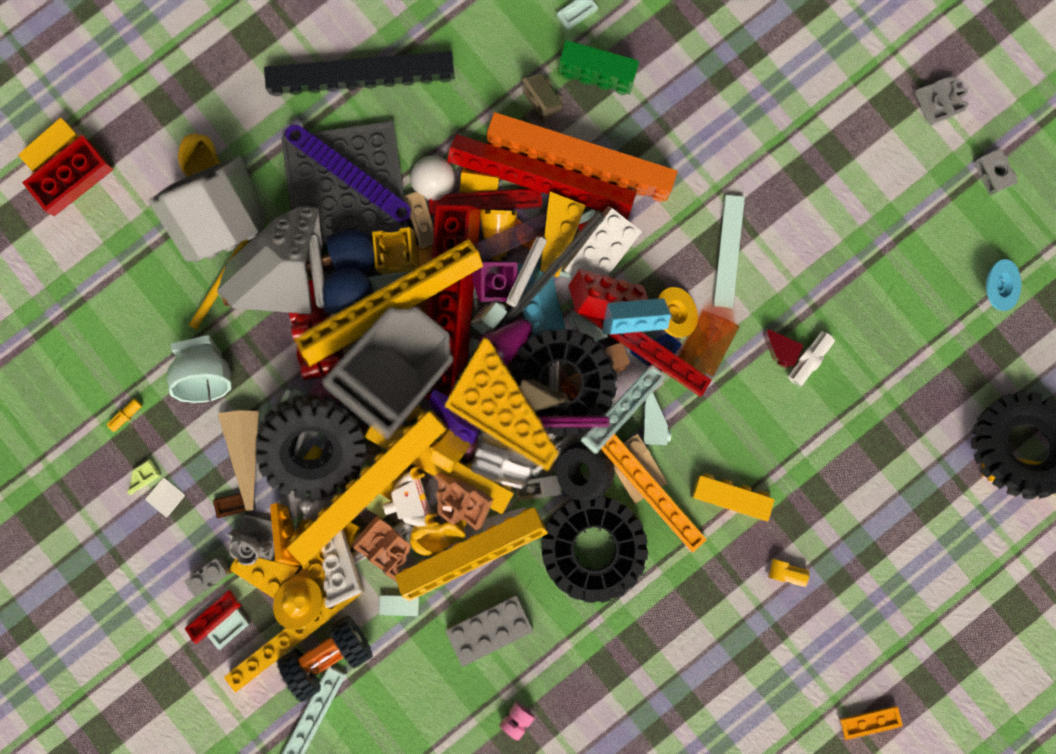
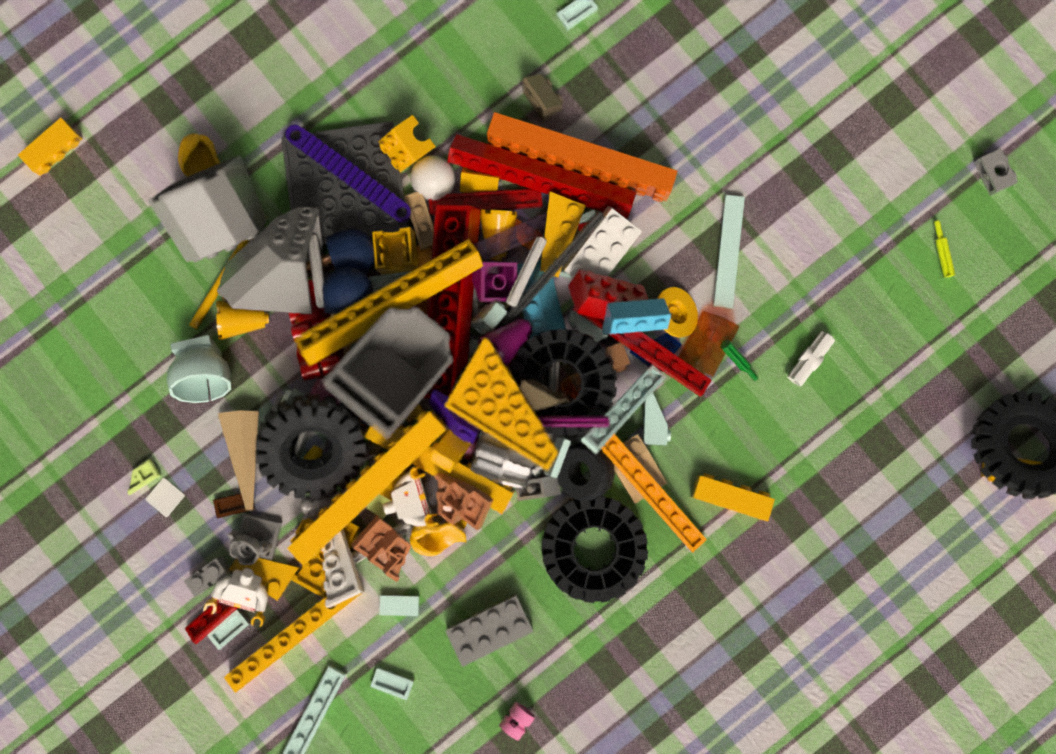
red brick [22,135,114,217] -> none
yellow axle [107,398,143,432] -> none
black brick [264,51,455,96] -> none
light orange wing [270,503,302,567] -> none
yellow hat [273,577,323,630] -> none
black plate [276,615,373,702] -> none
yellow brick [395,507,548,601] -> none
white sticker [482,507,525,532] -> none
green brick [559,40,640,95] -> none
dark red slope [763,329,803,369] -> none
yellow piece [768,559,810,587] -> none
light orange plate [839,705,903,740] -> none
light grey plate [915,77,969,126] -> none
medium azure hat [986,259,1021,311] -> none
none -> white torso [204,568,268,627]
none -> yellow cone [216,301,269,340]
none -> light aqua tile [370,667,414,700]
none -> yellow piece [378,115,436,173]
none -> light aqua tile [543,437,571,478]
none -> green axle [720,340,758,381]
none -> neon yellow axle [934,220,956,278]

